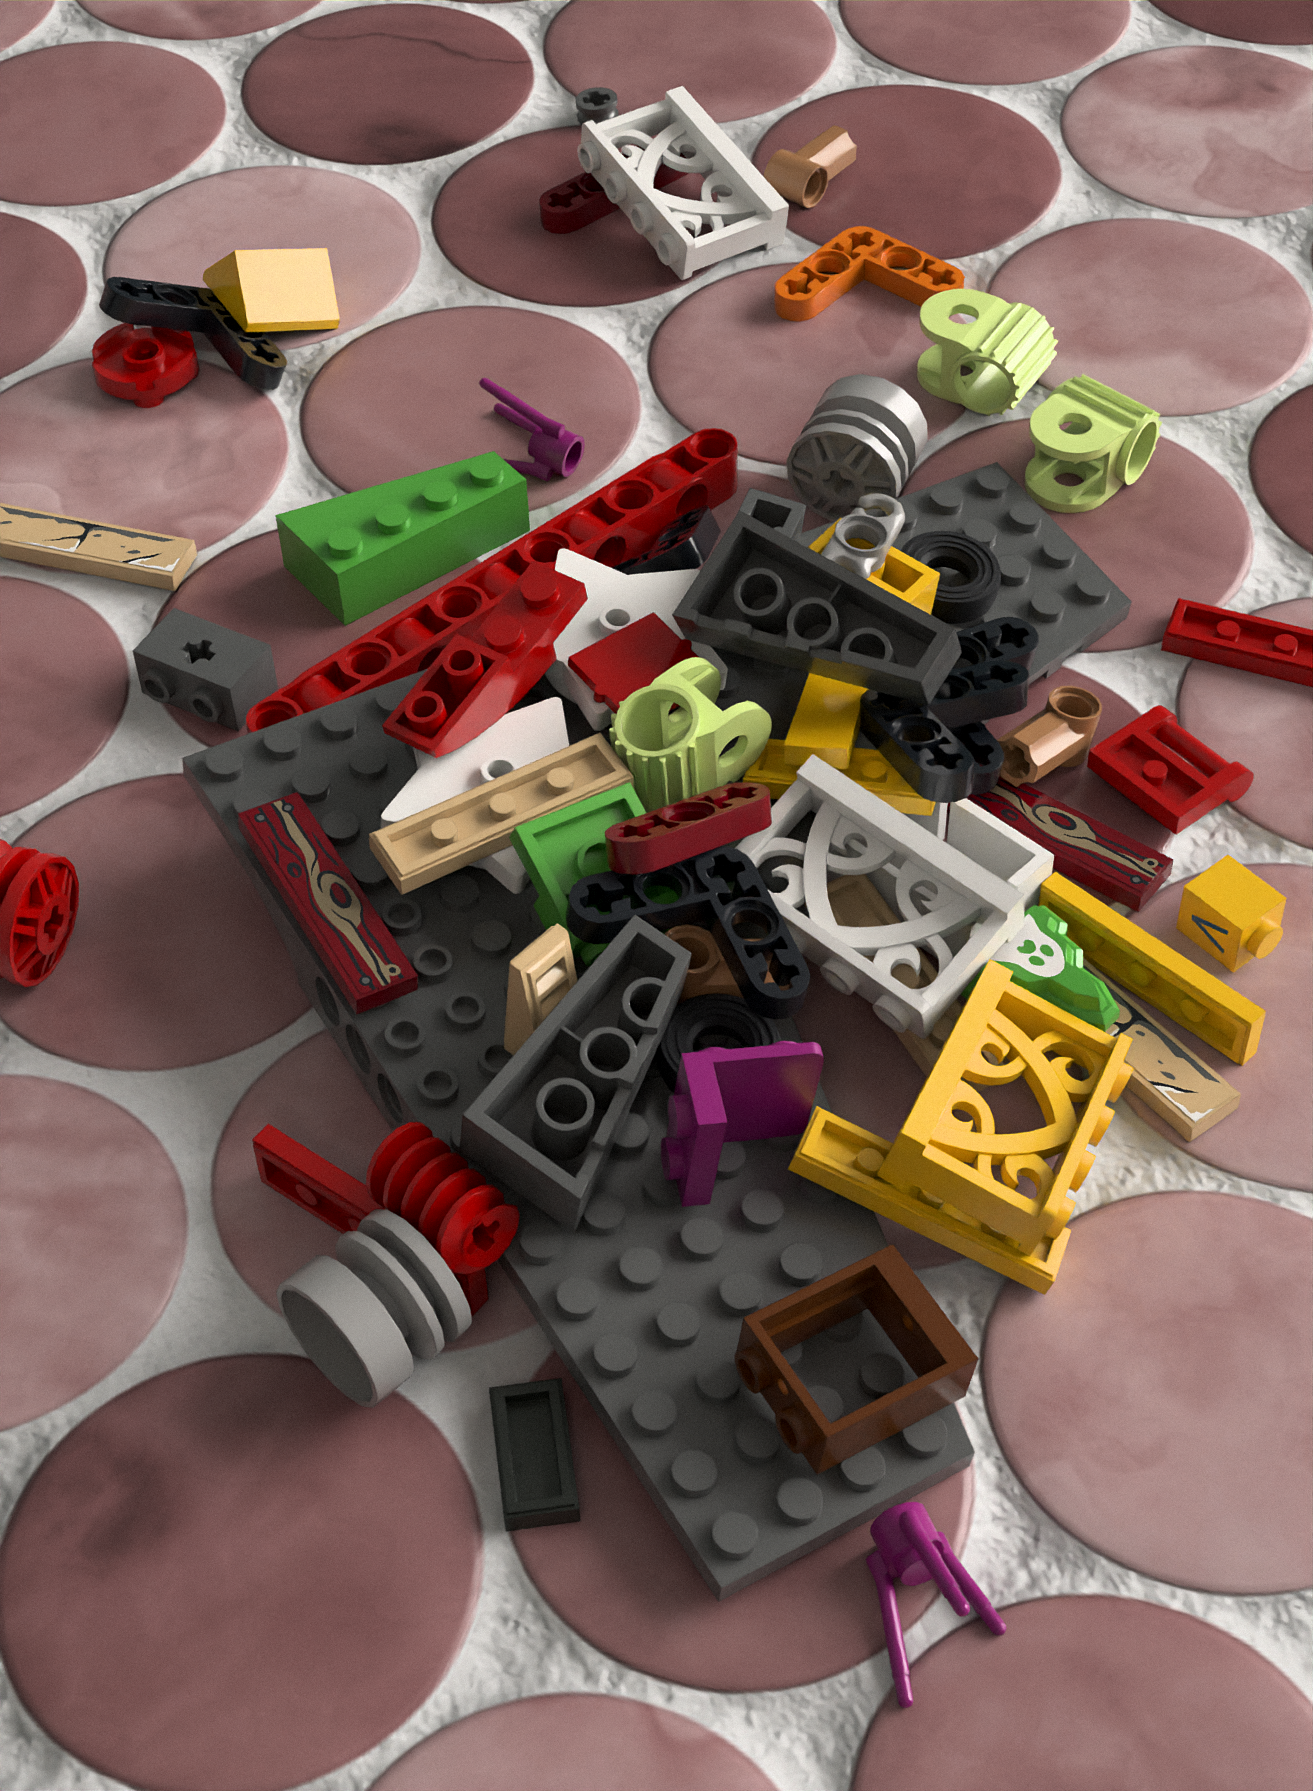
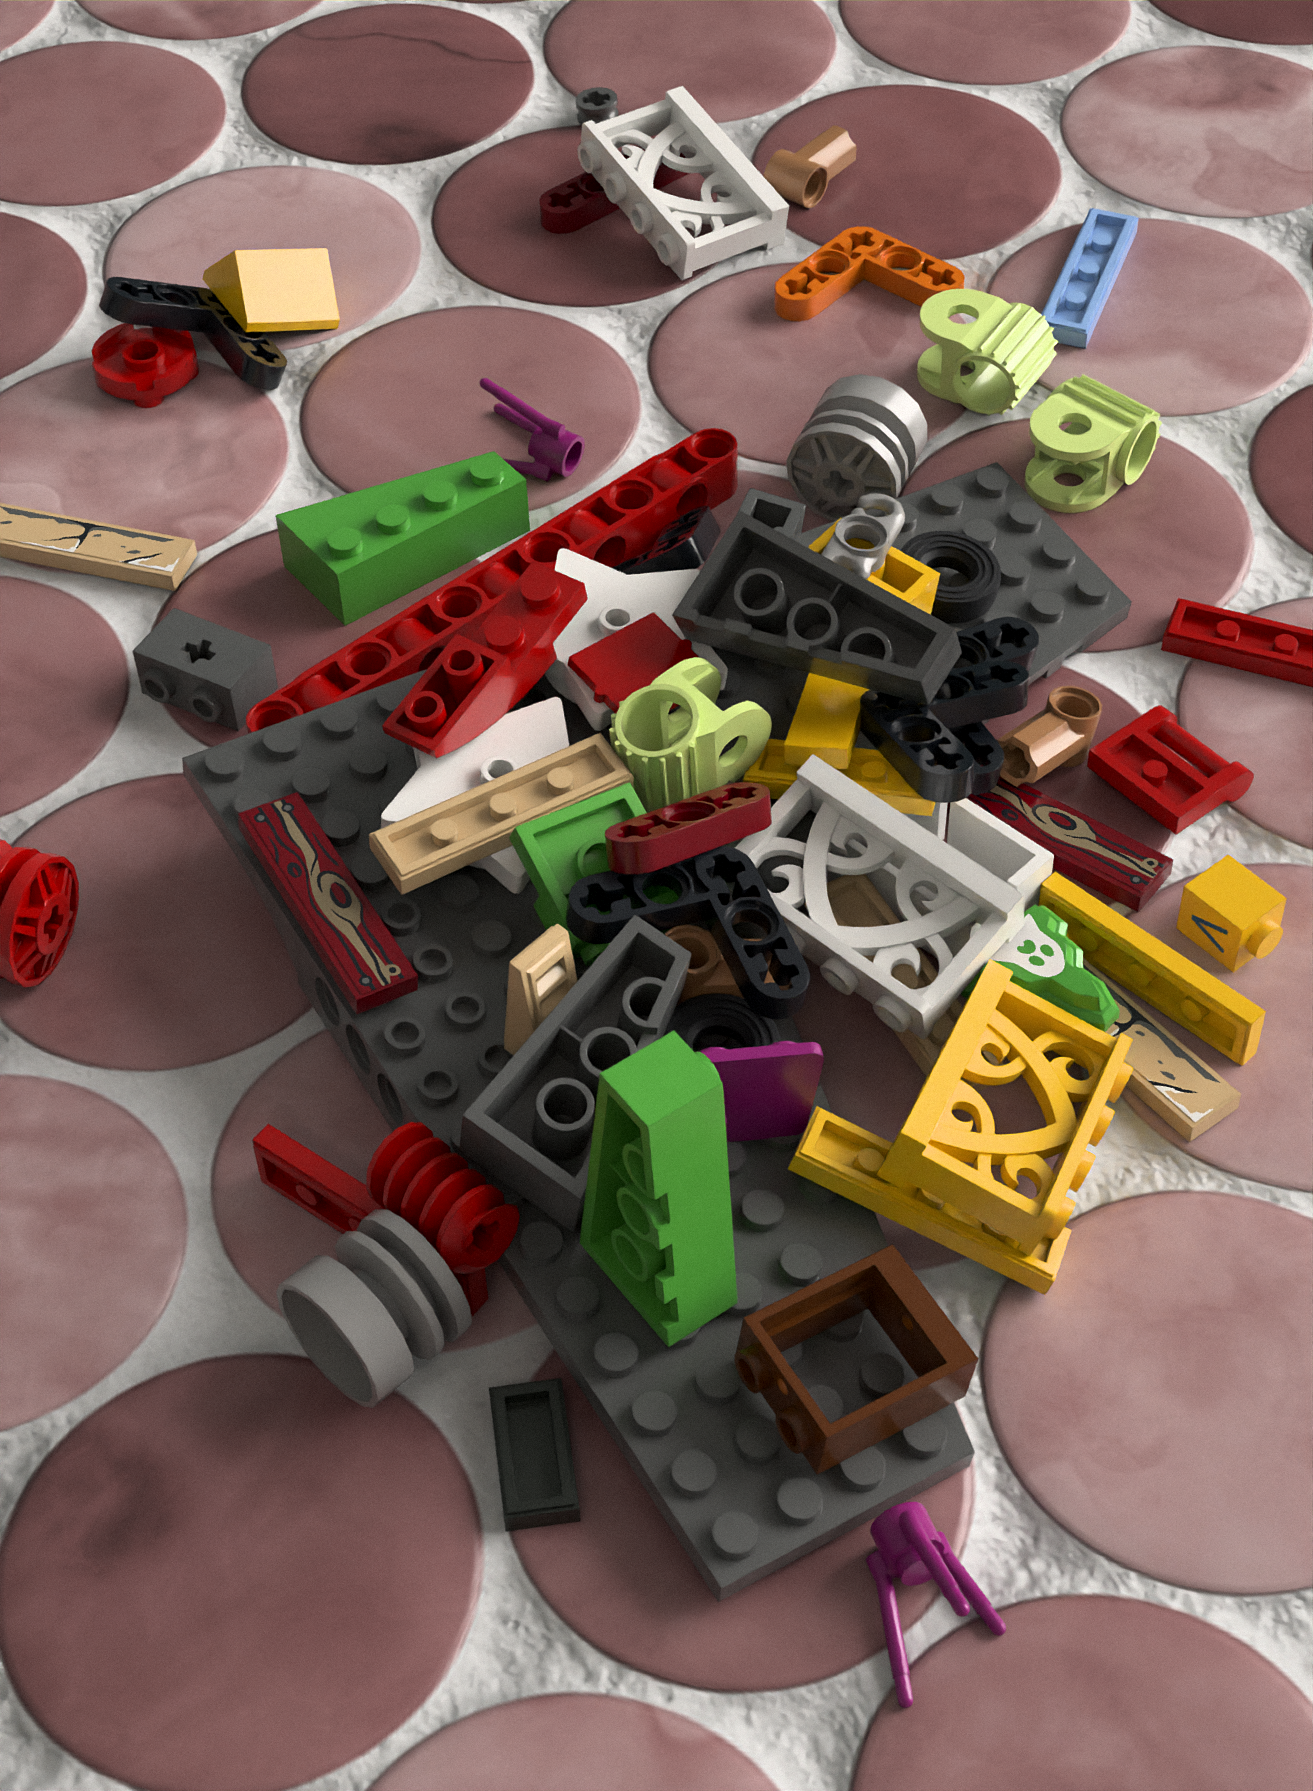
none -> bright green wedge [580,1031,738,1347]
none -> light blue tile [1041,208,1139,349]

